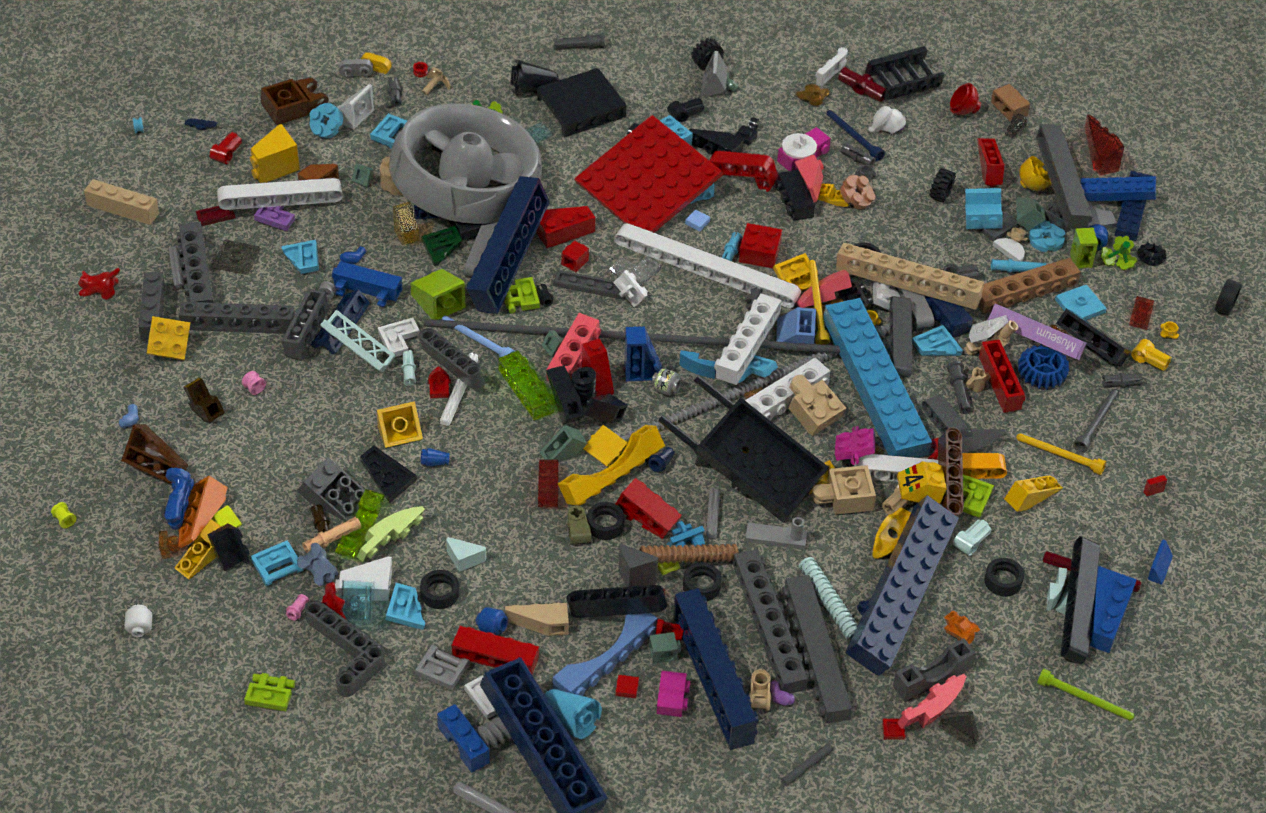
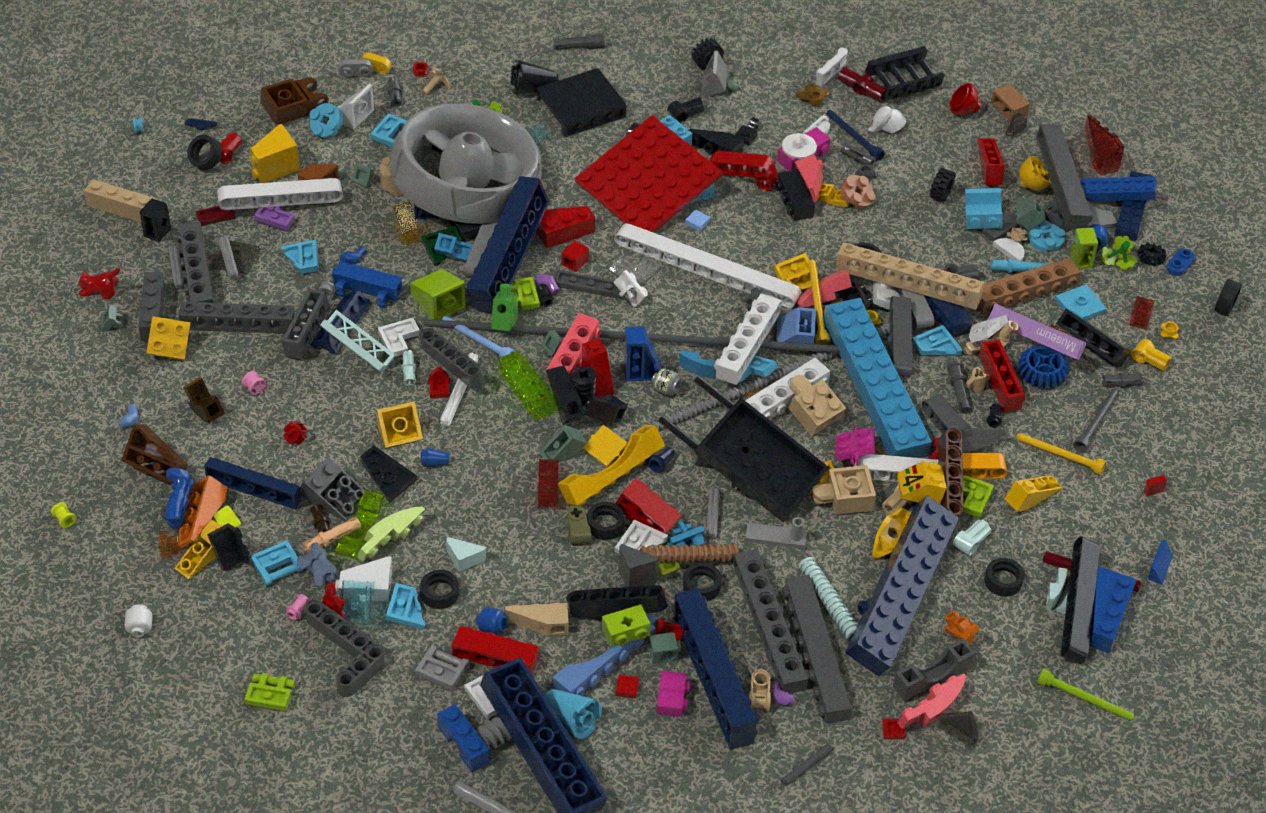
medium azure pin [721,232,743,261] -> none
red brick [739,223,782,269] -> none
none -> sand green tile [101,304,123,331]
none -> black brick [139,198,171,243]
none -> black tyre [187,134,222,170]
none -> dark blue piece [204,457,301,510]
none -> light grey axle [219,236,238,280]
none -> red gear [283,421,307,445]
none -> dark azure slope [434,233,473,263]
none -> bright green torso [491,284,518,331]
none -> medium lavender arm [536,274,560,294]
none -> lime brick [602,605,650,648]
none -> white wing [615,520,668,554]
none -> white tile [803,115,830,135]
none -> black pin [987,403,1003,428]
none -> blue plate [1167,249,1195,276]

